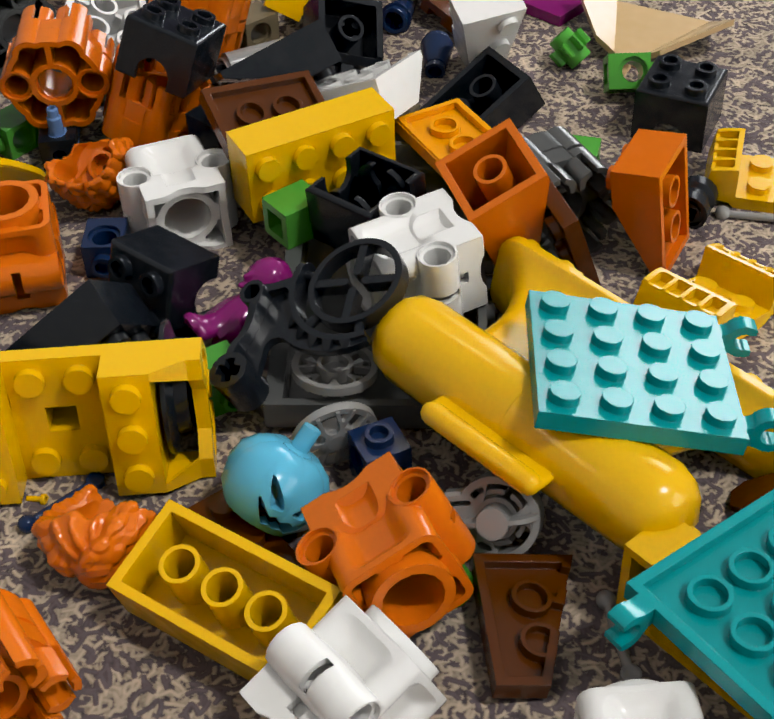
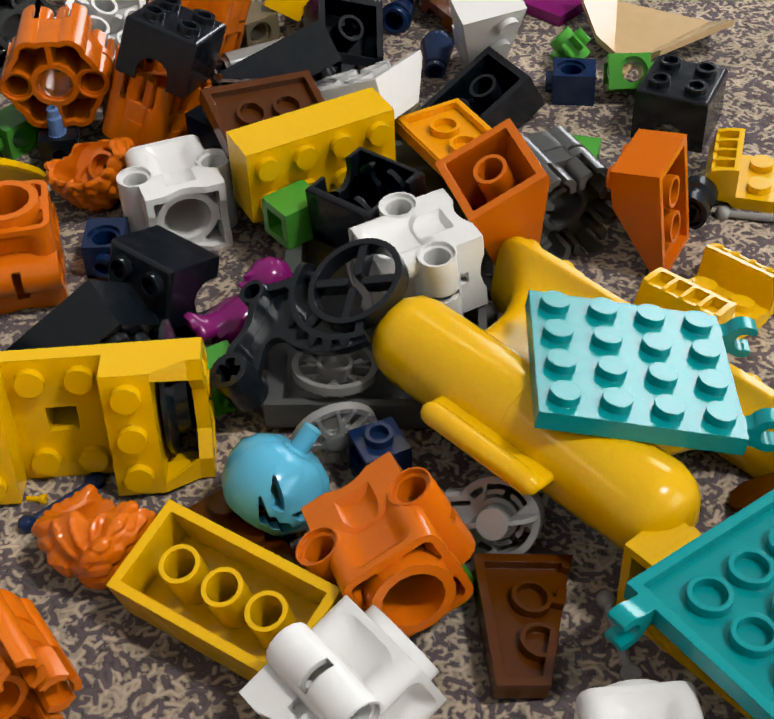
reddish brown wing [543,178,601,286] -> none
none -> dark blue brick [545,57,596,106]

